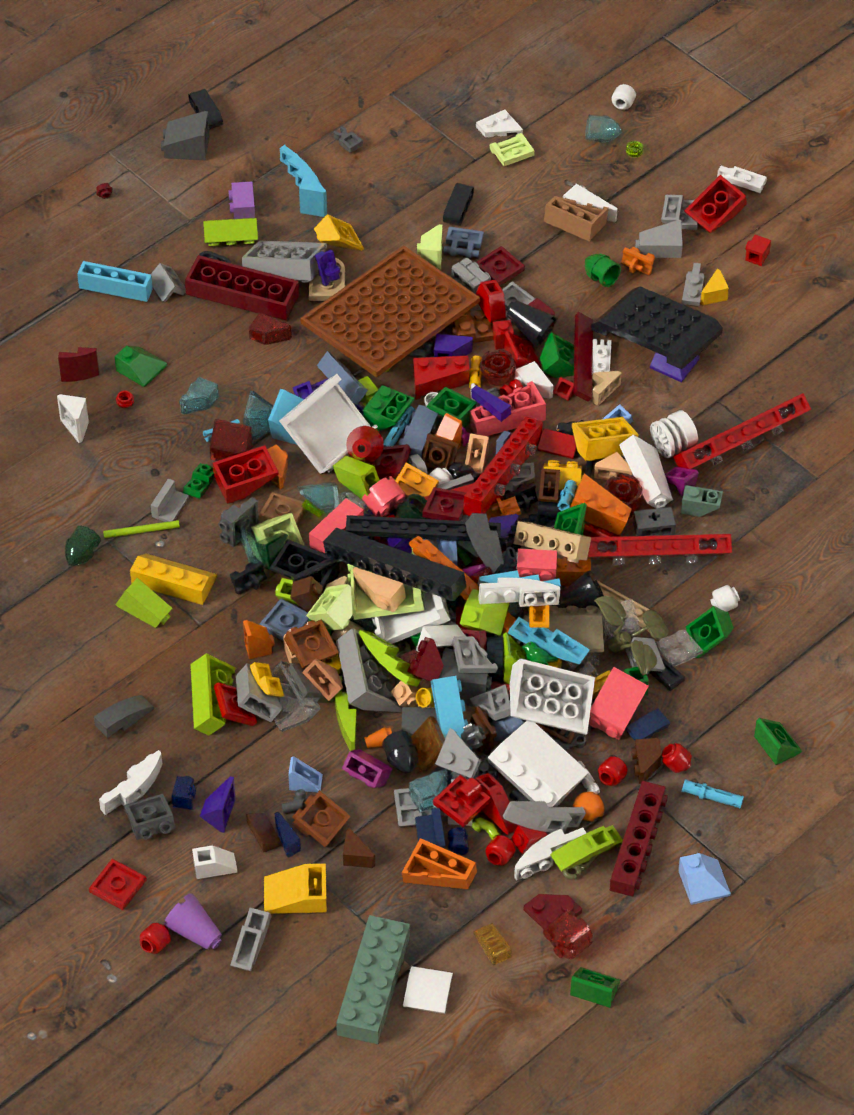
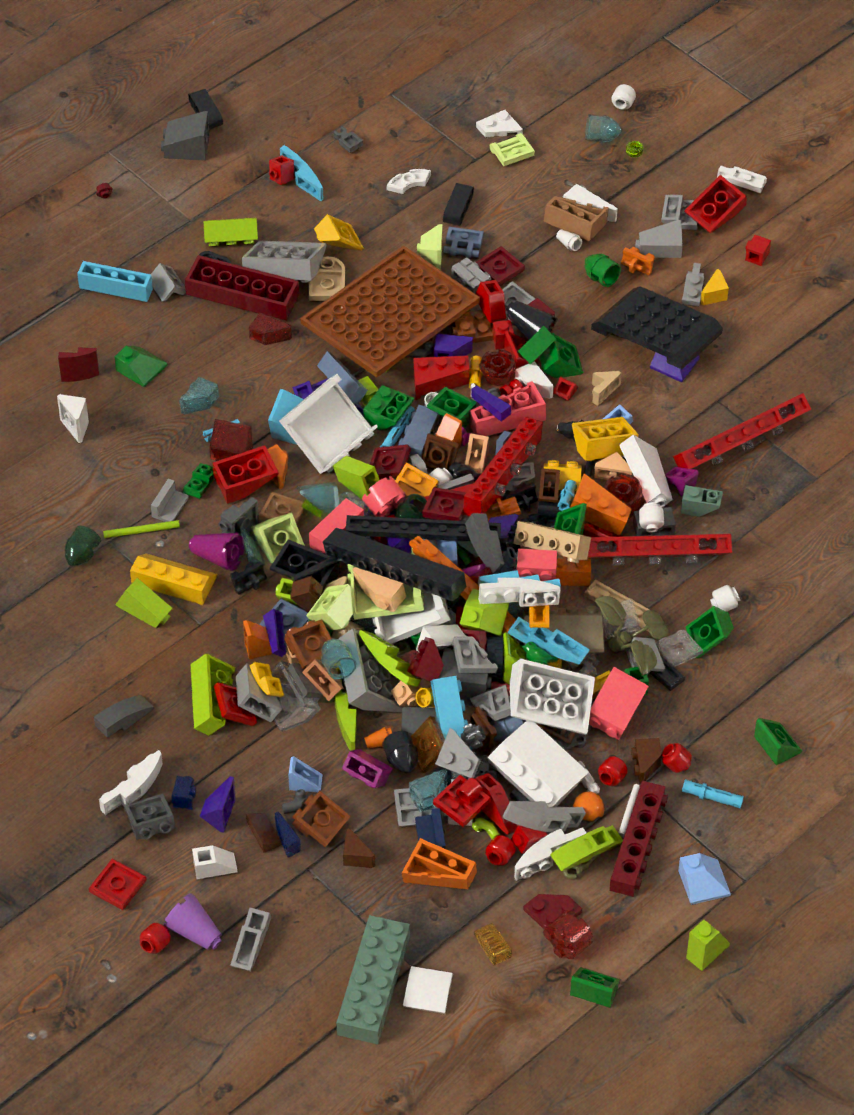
red plate [116,390,134,408] -> none
medium lavender brick [228,182,255,219] -> none
clear light blue slope [243,391,273,443] -> none
dark green slope [255,533,288,570] -> none
yellow slope [264,864,327,914] -> none
medium azure slope [299,170,327,217] -> none
dark purple hips [315,249,340,286] -> none
red cone [346,426,384,463] -> none
clear blue wheel [448,827,469,856] -> none
red slope [538,429,577,459] -> none
black cone [550,570,604,608] -> none
dark red tile [573,312,593,402] -> none
white hinge [592,339,611,378] -> none
dark blue slope [625,709,670,740] -> none
white wheel [650,410,698,458] -> none
none -> magenta cone [189,533,244,571]
none -> dark purple piece [263,609,287,657]
none -> red brick [269,155,294,185]
none -> clear light blue helmet [321,638,356,679]
none -> white tile [387,169,431,194]
none -> green slope [518,326,556,364]
none -> white cone [556,229,582,251]
none -> white bar [618,784,640,838]
none -> white head [639,502,664,532]
none -> lime slope [686,920,730,971]

